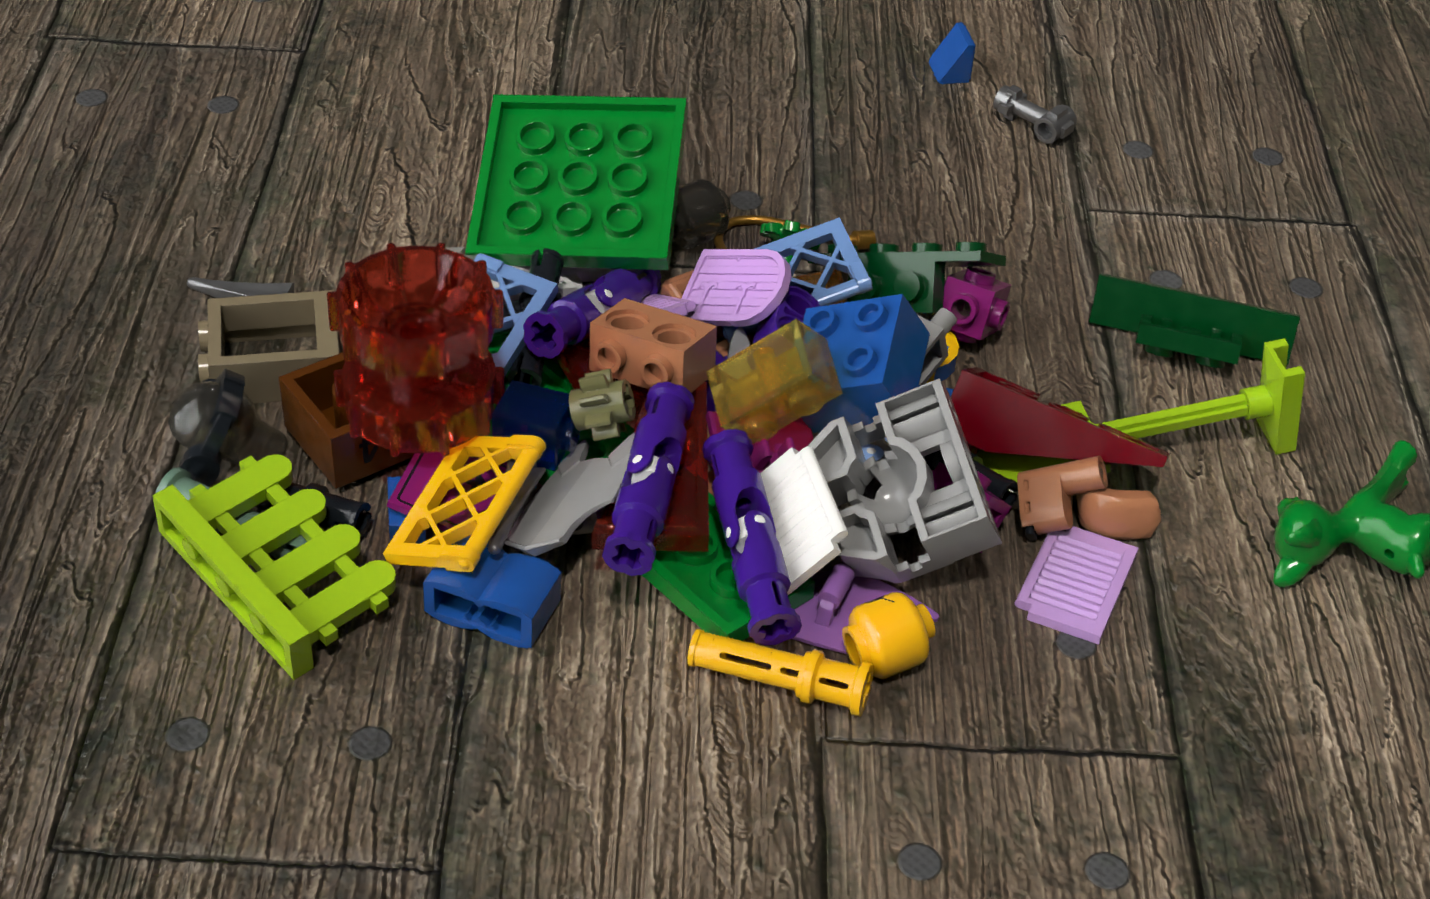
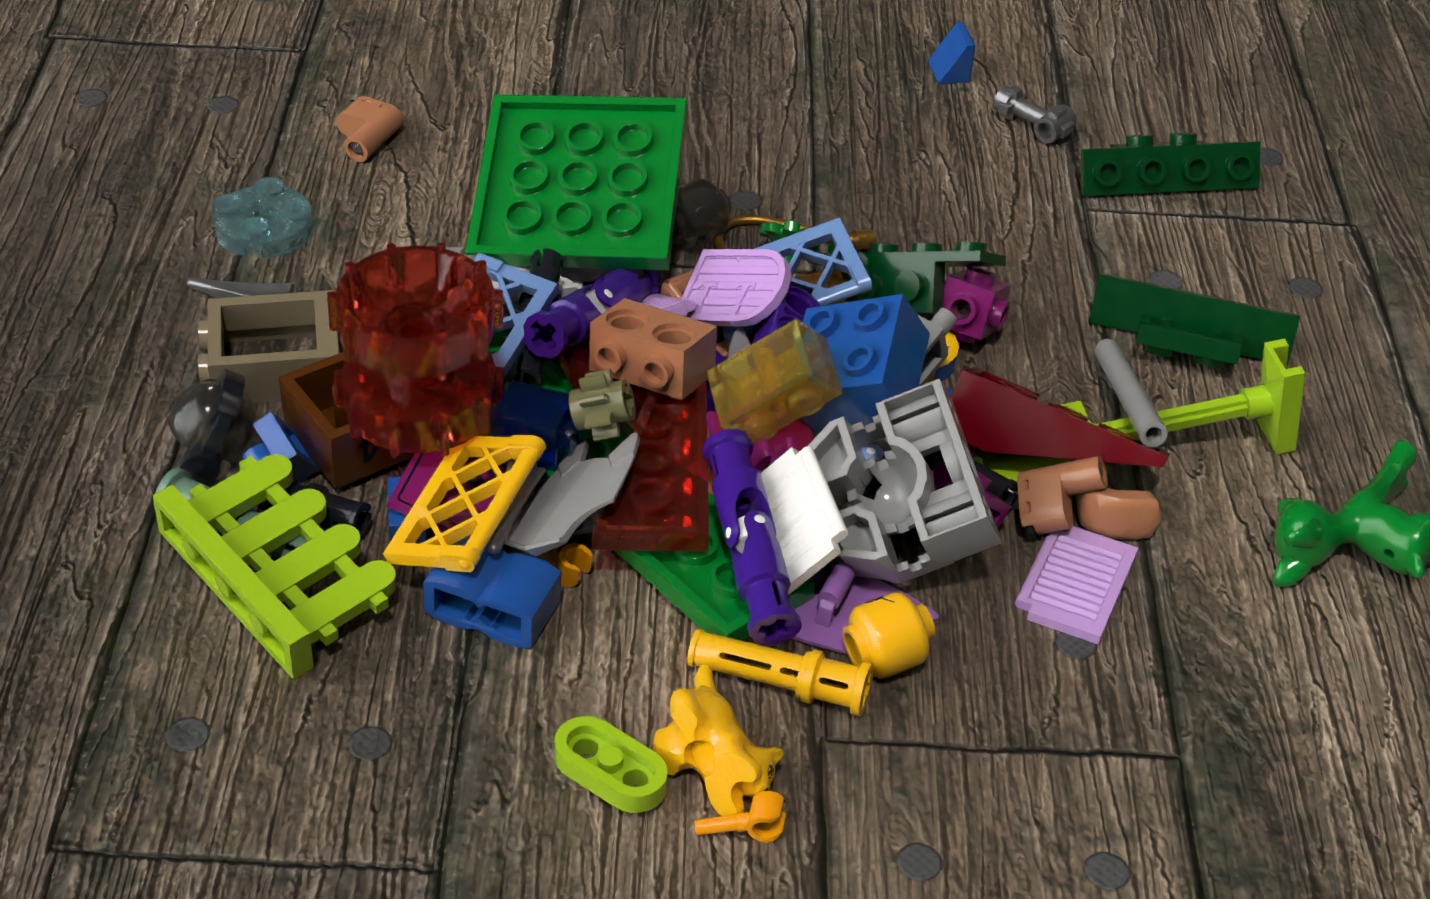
dark purple piece [602,382,695,576] -> none
none -> clear light blue plate [213,177,313,258]
none -> blue tile [242,411,319,483]
none -> nougat piece [336,96,404,162]
none -> light orange hand [519,543,593,588]
none -> lime plate [554,716,668,813]
none -> yellow animal [652,665,783,816]
none -> light orange hand [694,791,786,843]
none -> dark green bracket [1081,133,1261,196]
none -> light grey piece [1094,339,1168,447]

